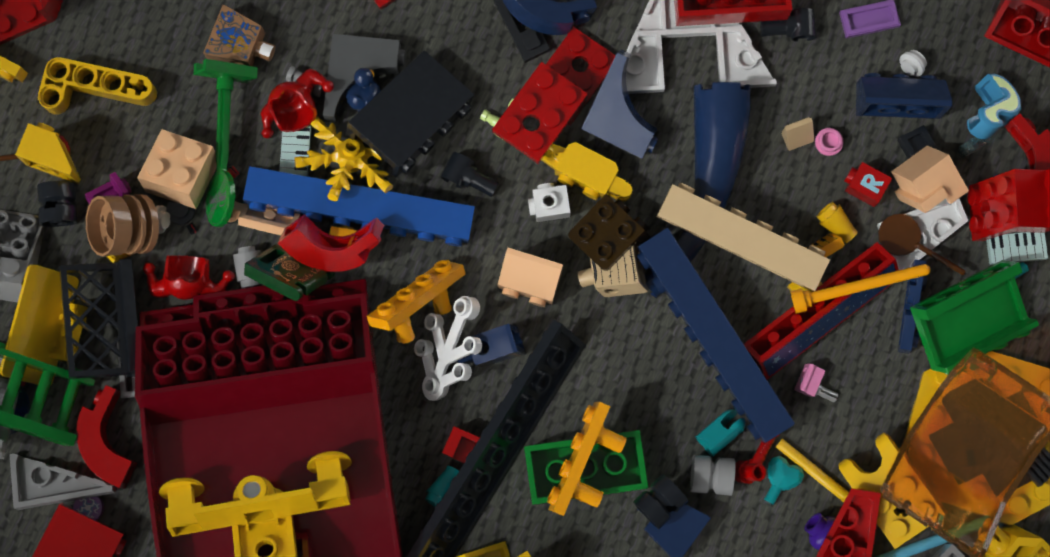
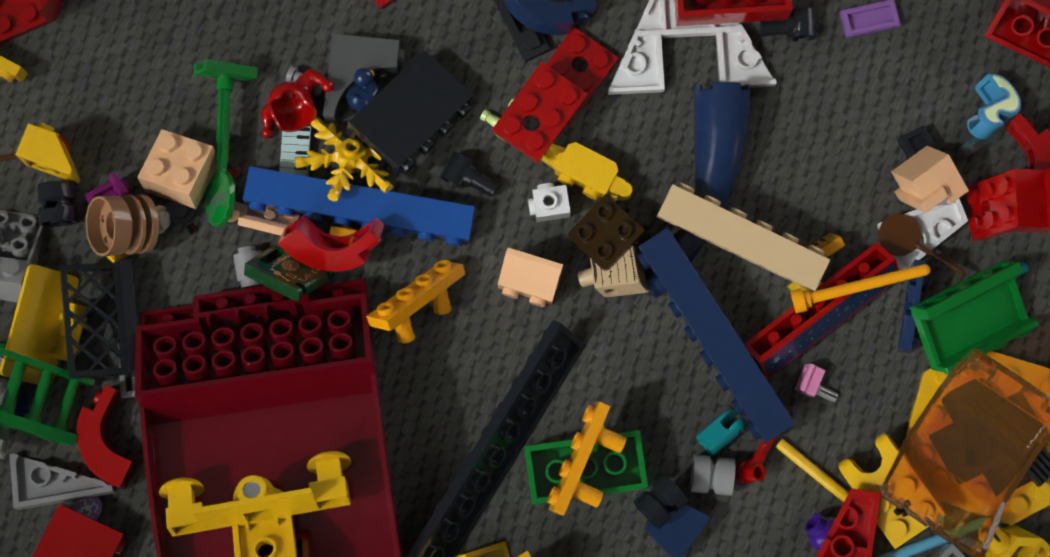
yellow beam [38,57,157,115] -> none
red piece [143,255,235,300] -> none
torso [203,5,276,66] -> none
white plant [414,296,482,401] -> none
teal cone [425,465,459,507] -> none
red panel [442,426,480,463] -> none
dark blue torso [458,324,526,367] -> none
dark blue arch [581,49,659,158] -> none
teal rock [764,456,804,505] -> none
tan slope [781,117,814,151] -> none
bright pink plate [815,128,844,156] -> none
yellow cone [816,201,858,243] -> none
red brick [844,162,892,207] -> none
dark blue slope [856,73,952,119] -> none
white plate [900,50,927,77] -> none
light aqua tile [986,232,1048,265] -> none

